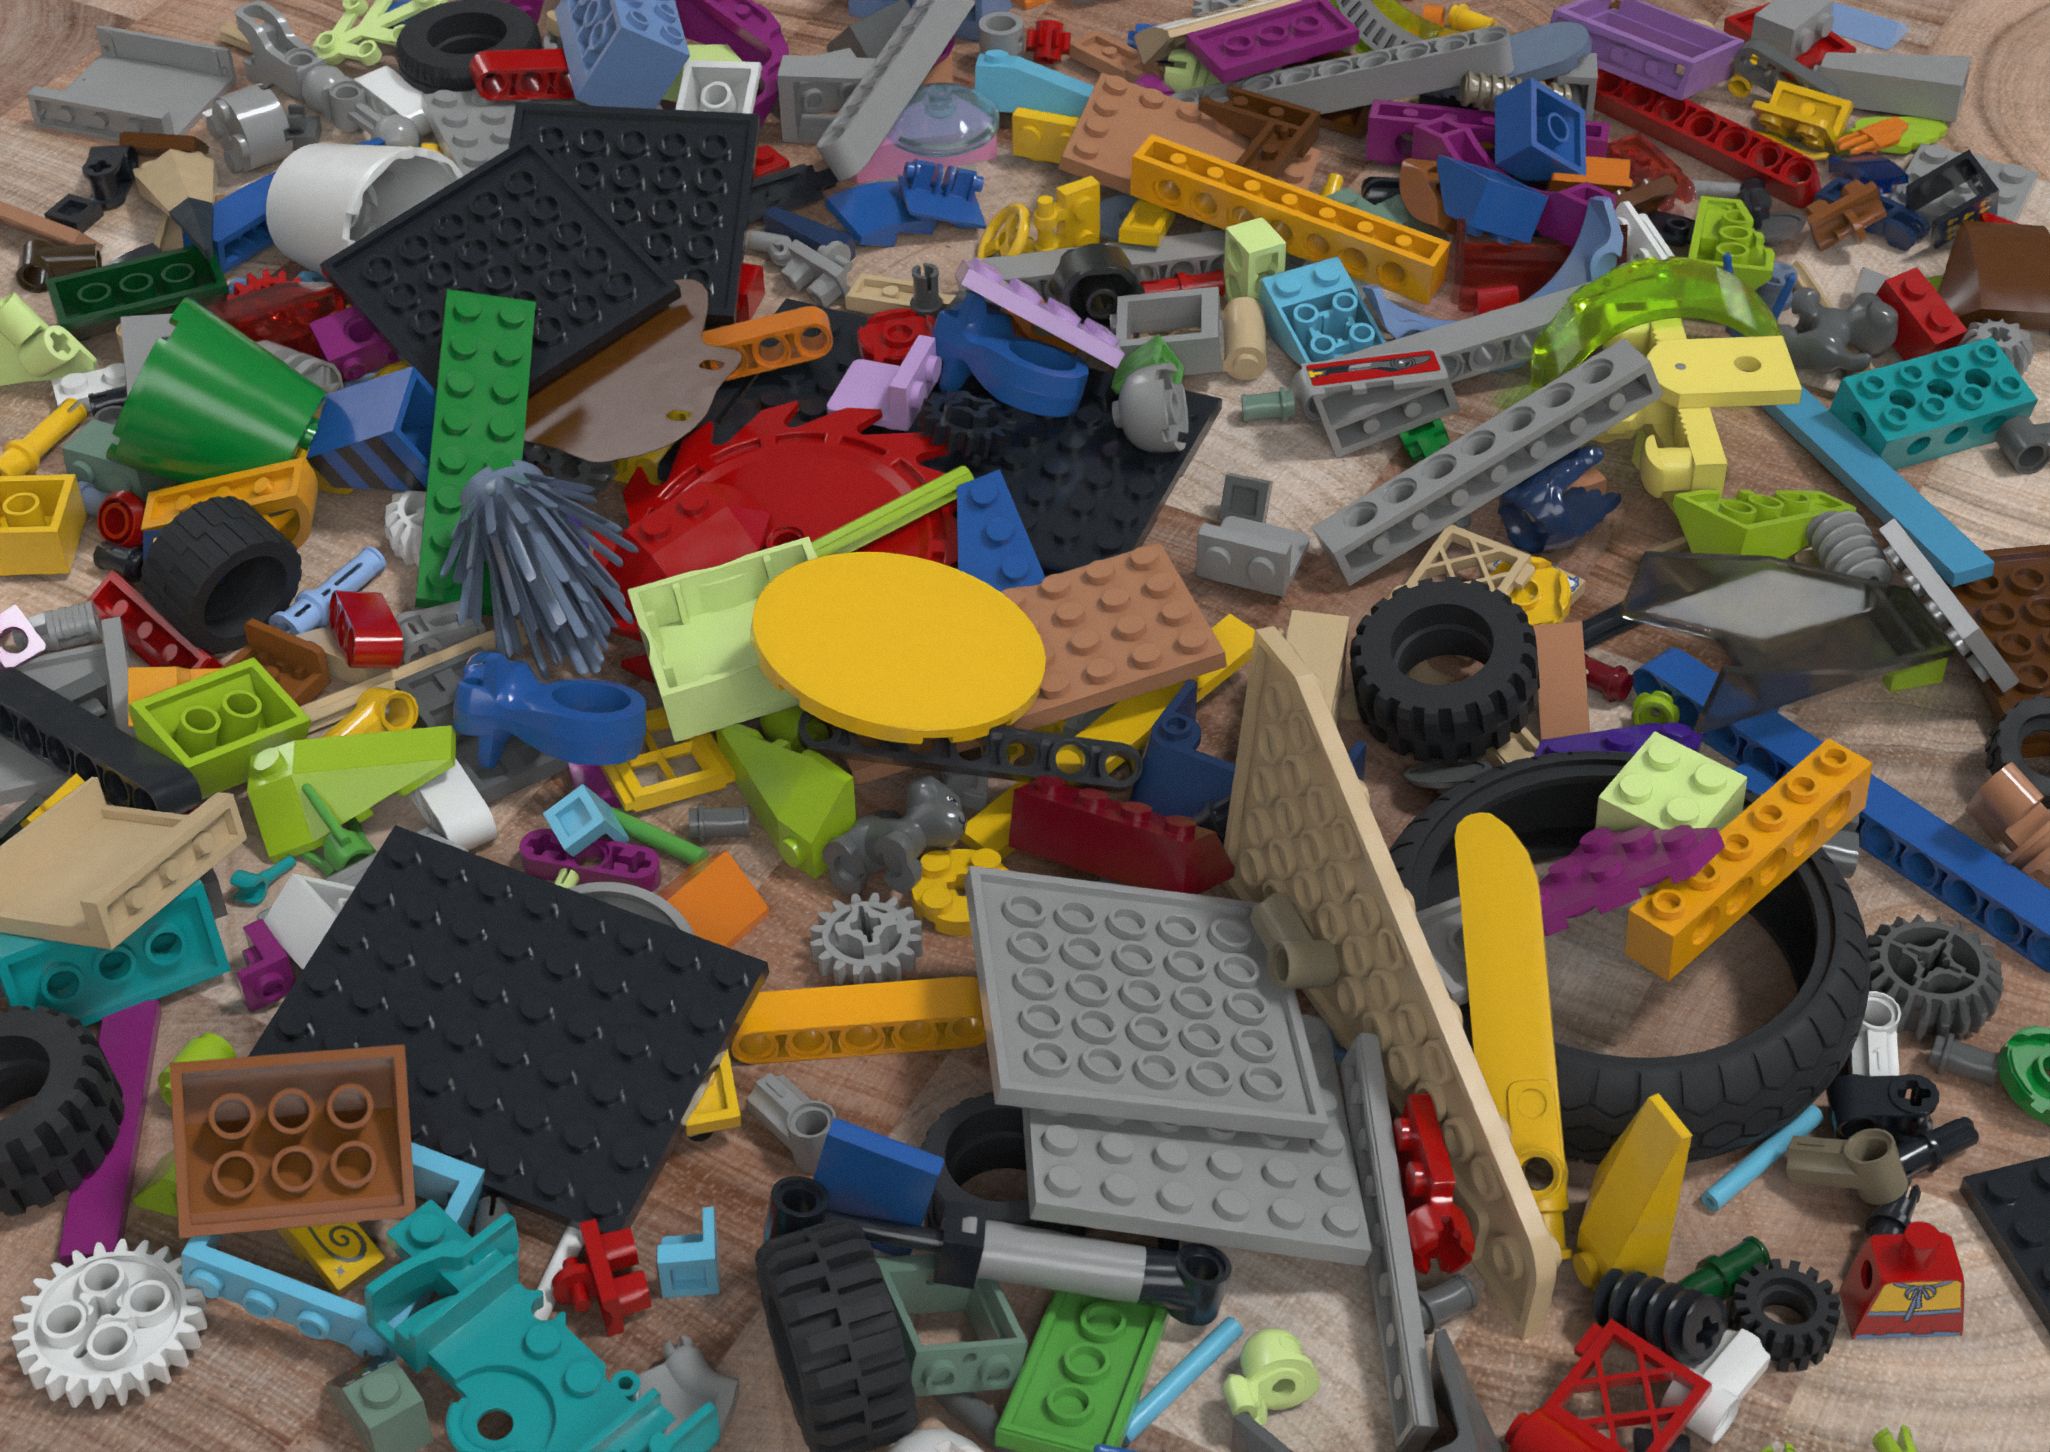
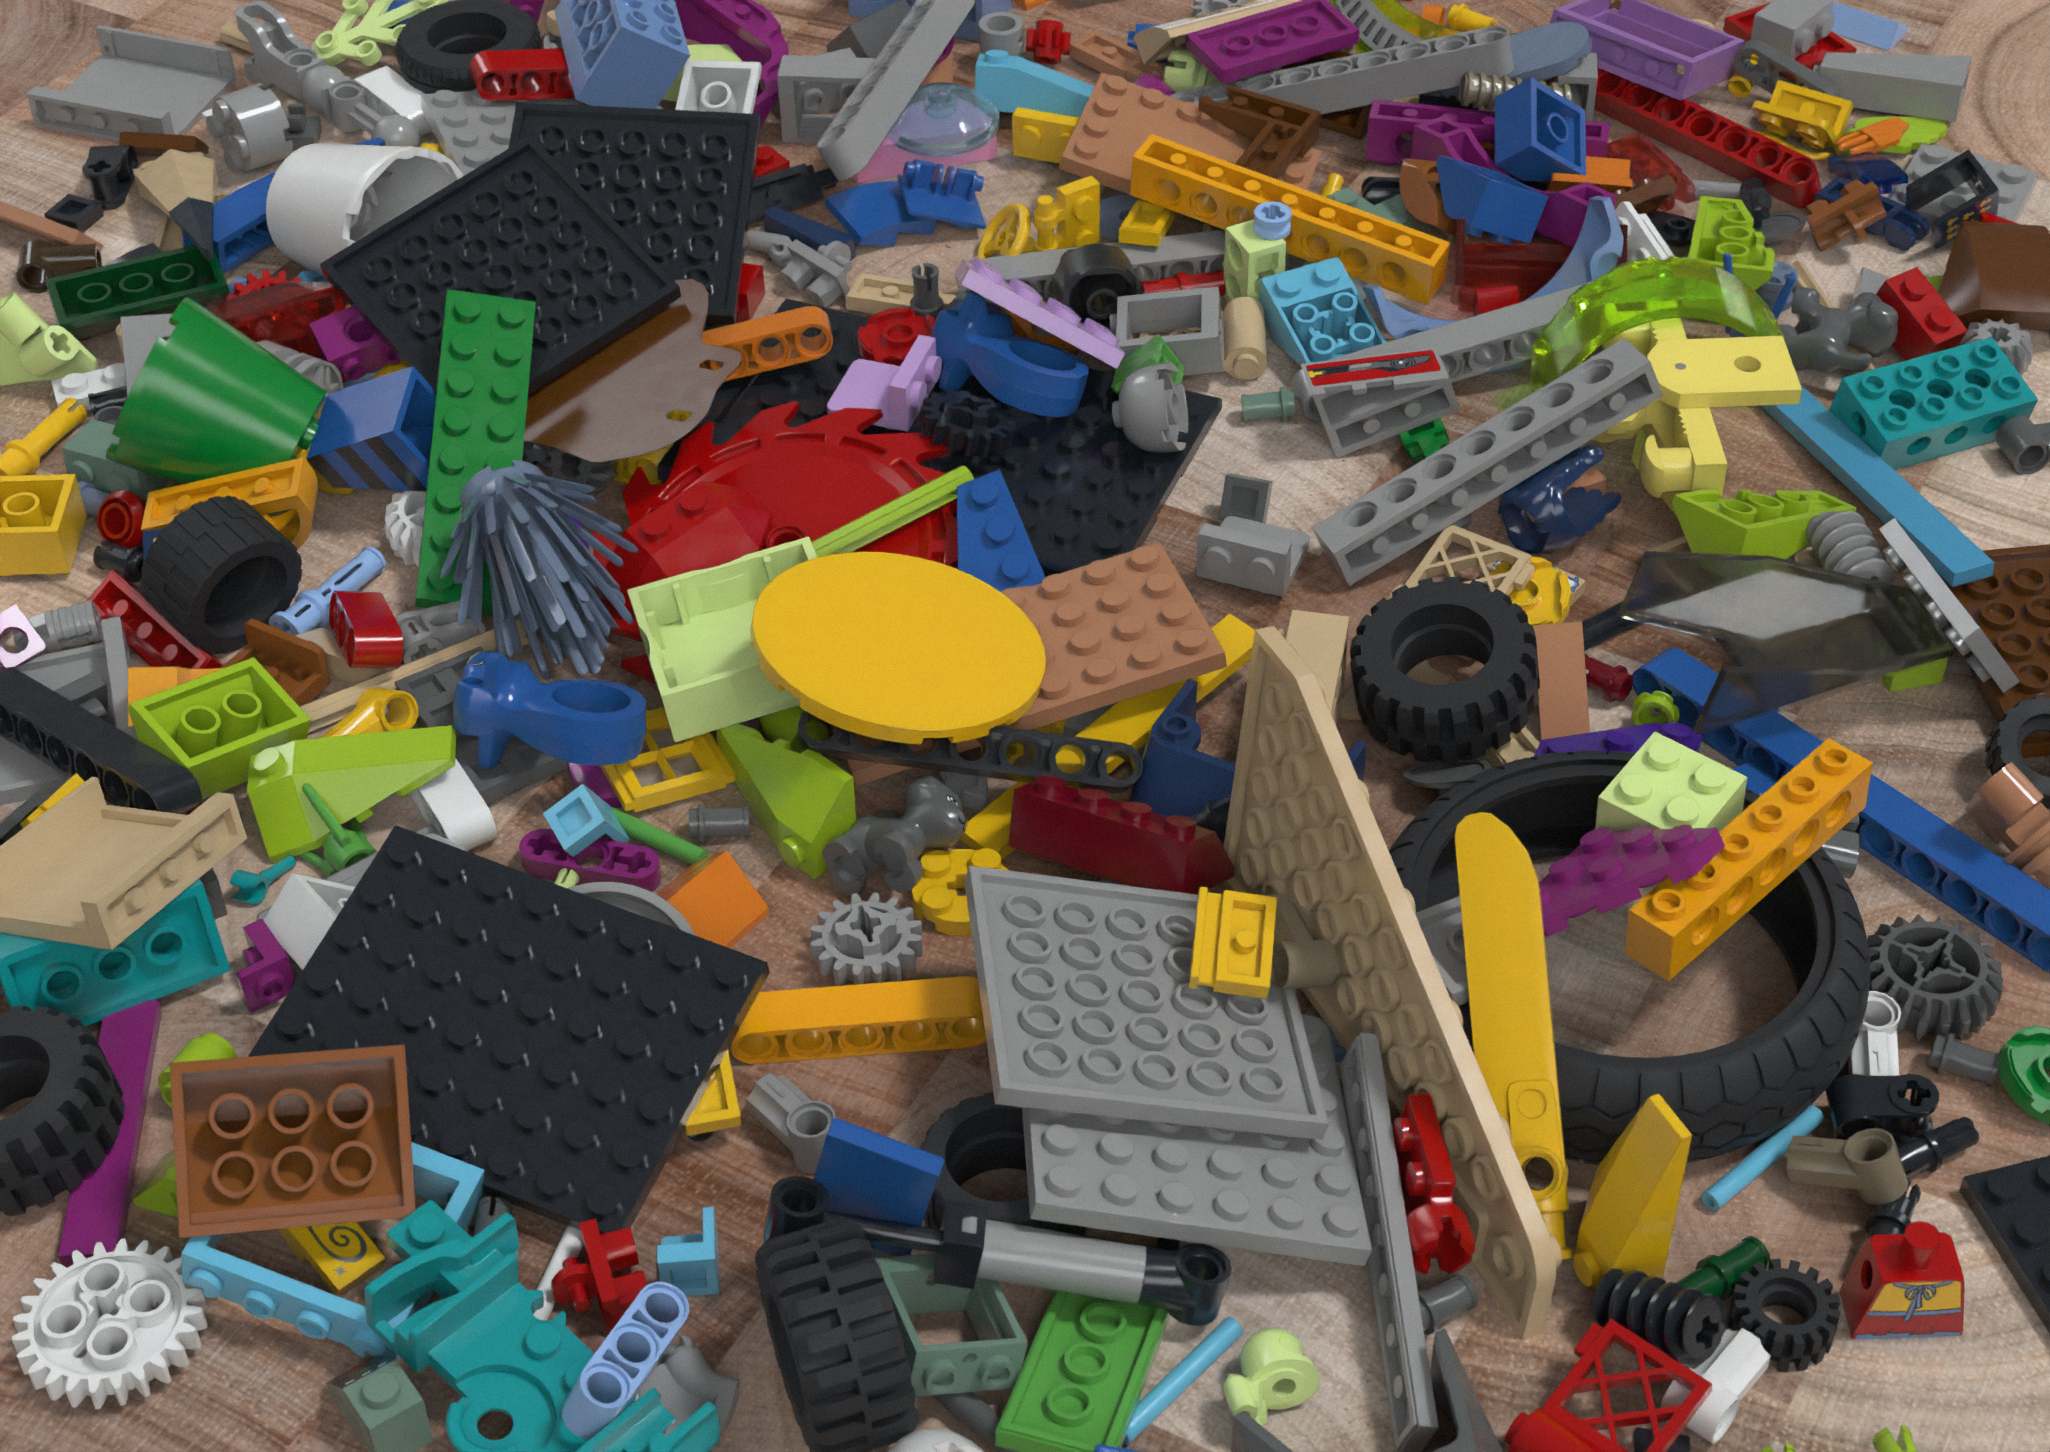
none -> light blue beam [562,1282,689,1440]
none -> yellow plate [1188,887,1277,999]
none -> light blue bush [1253,201,1292,240]

